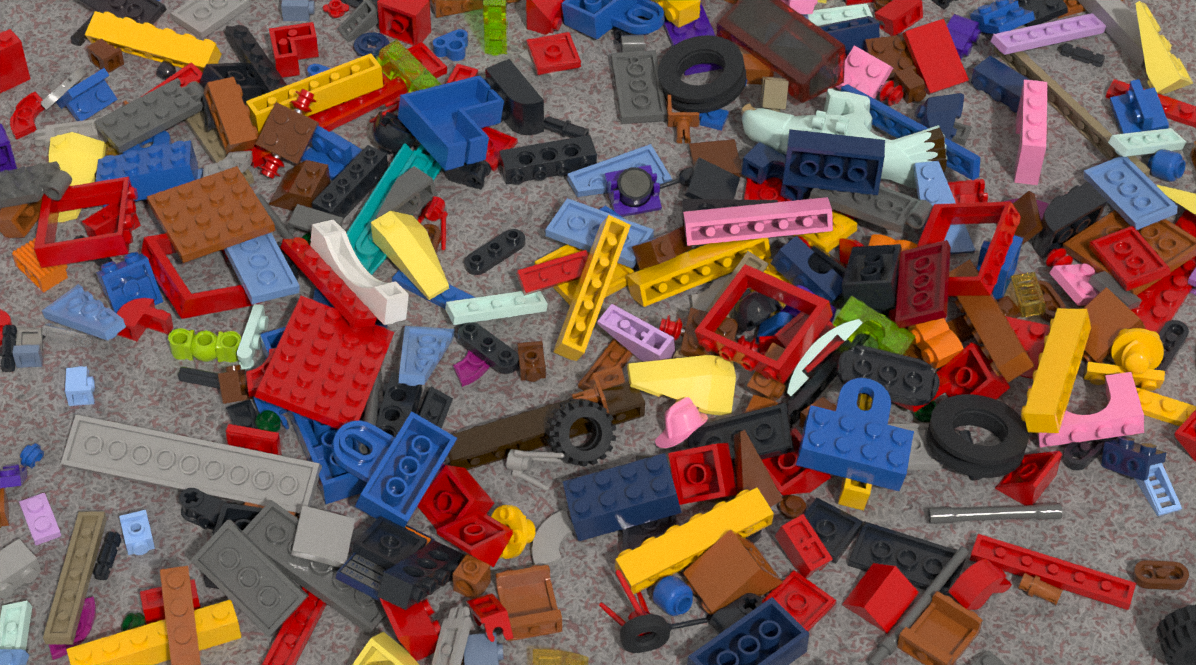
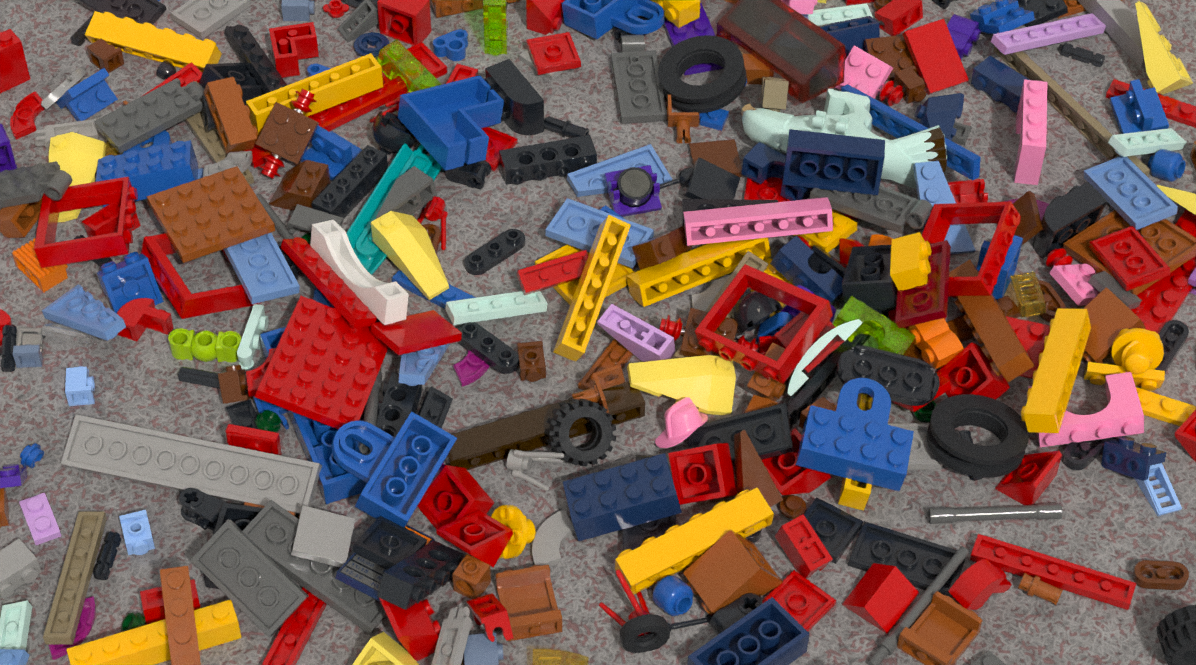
none -> red tile [371,310,462,355]
none -> yellow brick [890,232,931,291]

